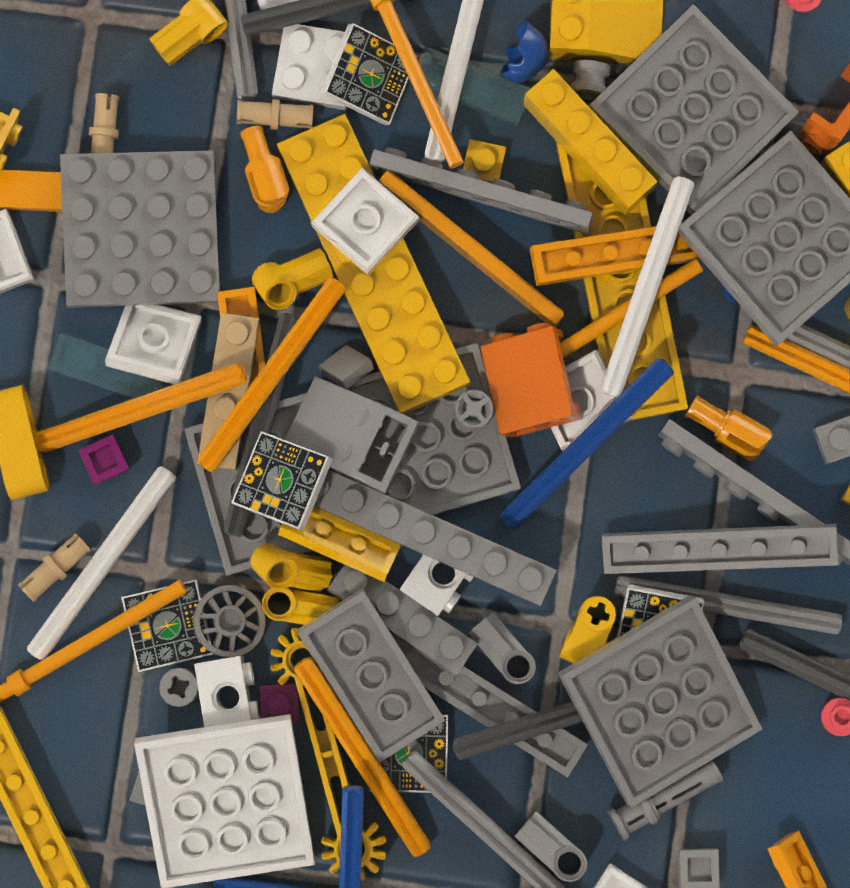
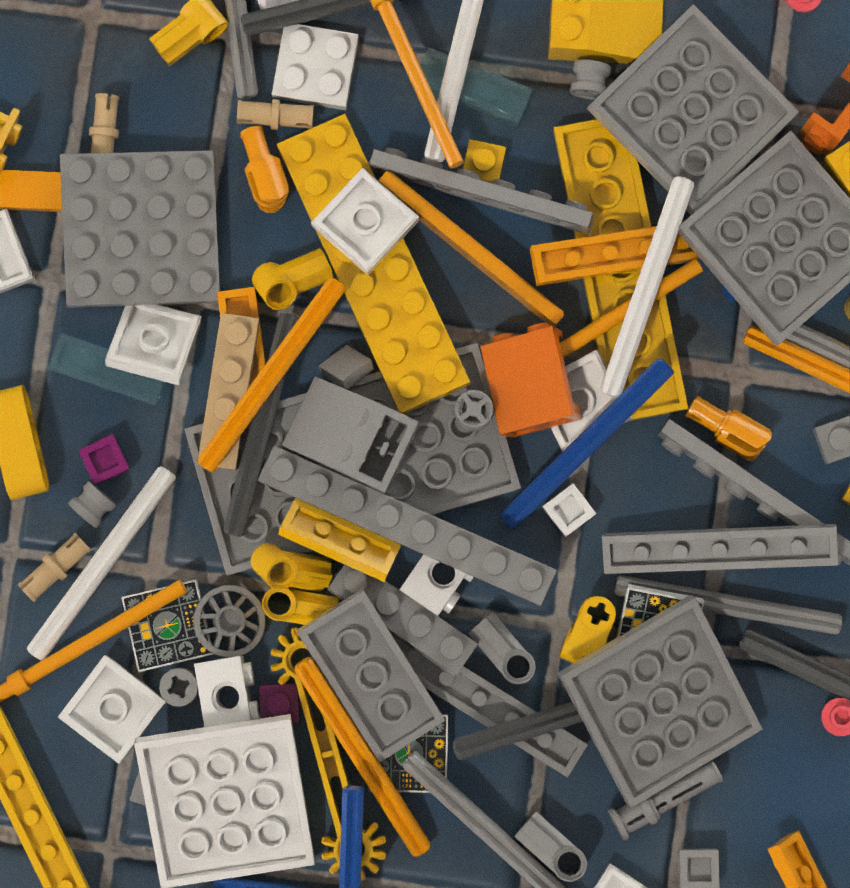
light orange axle [34,363,247,453] -> none
tile [231,431,333,532] -> none
tile [320,23,417,125] -> none
blue hair [500,21,549,83] -> none
yellow brick [523,69,658,216] -> none
none -> white plate [58,655,166,764]
none -> light grey wheel [68,480,117,528]
none -> white plate [542,483,596,537]

